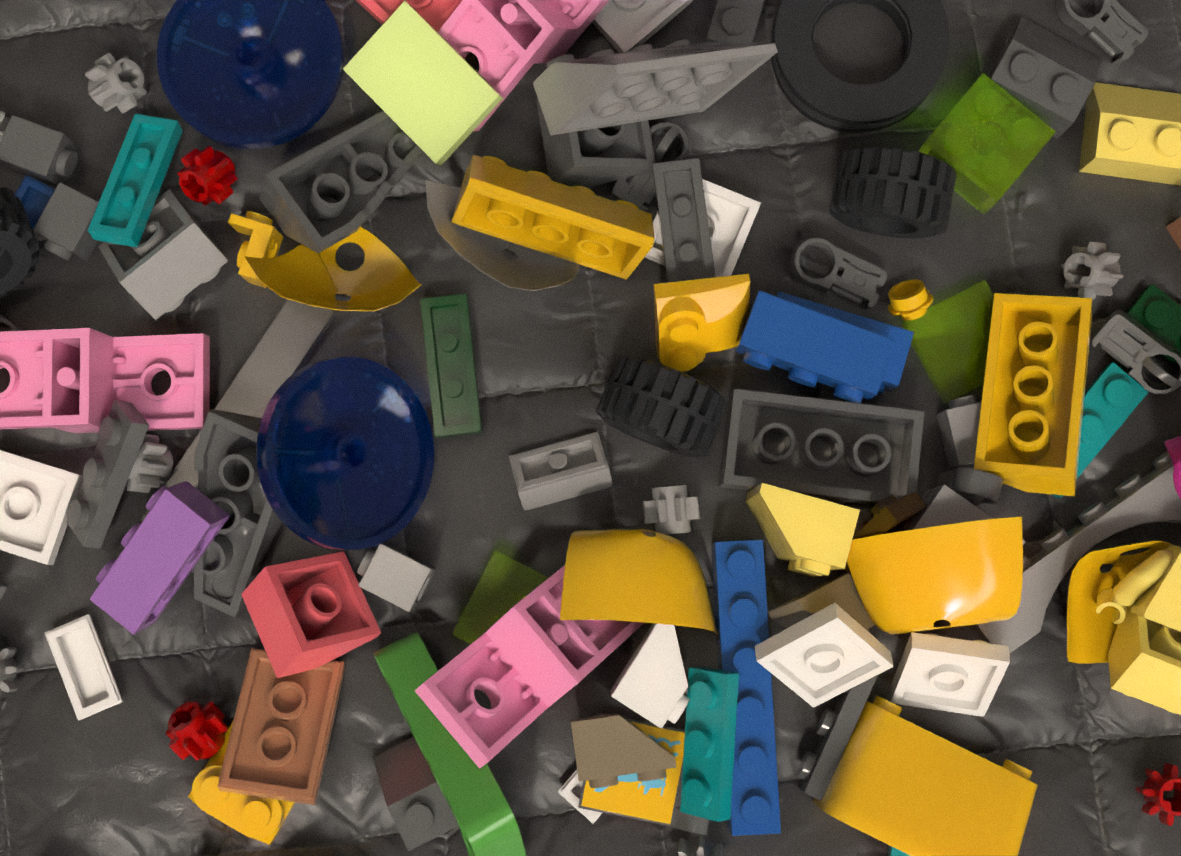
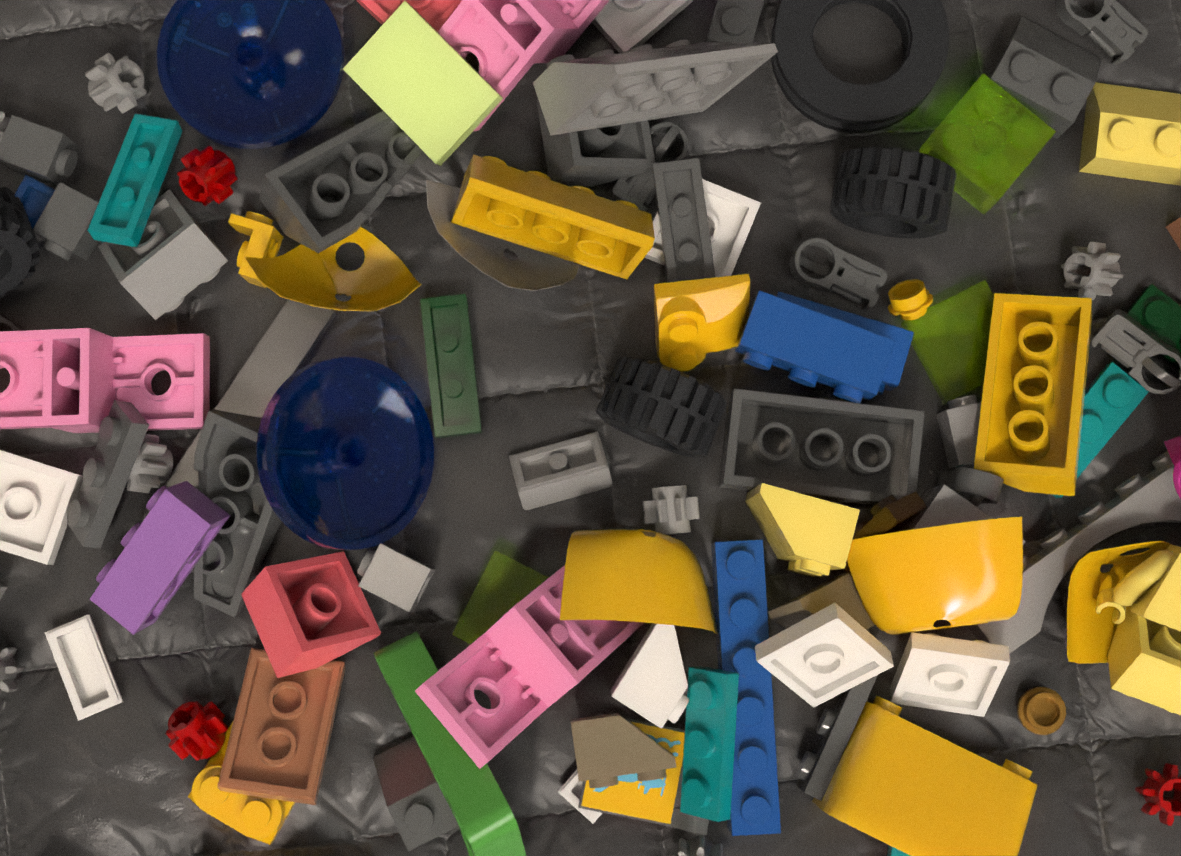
none -> pearl gold plate [1017,687,1066,735]

